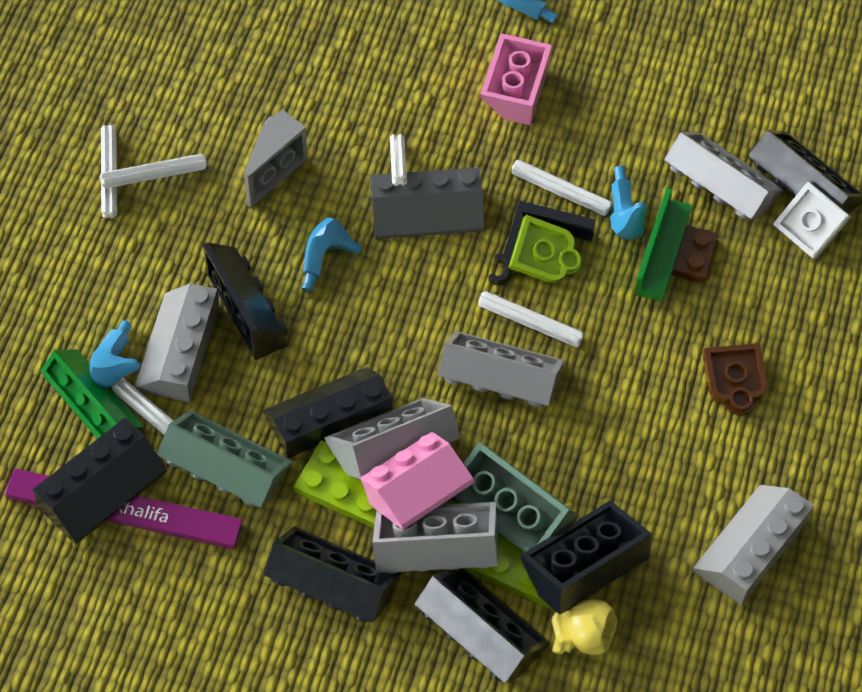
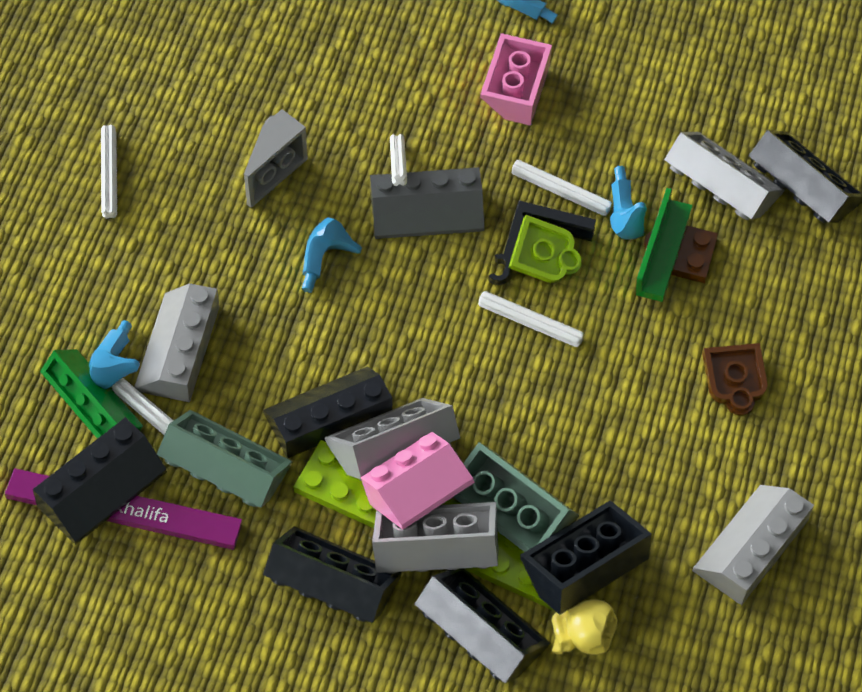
white axle [100,154,206,188] -> none
black slope [203,243,288,360] -> none
light grey slope [437,331,564,407] -> none
white tile [773,182,851,260] -> none

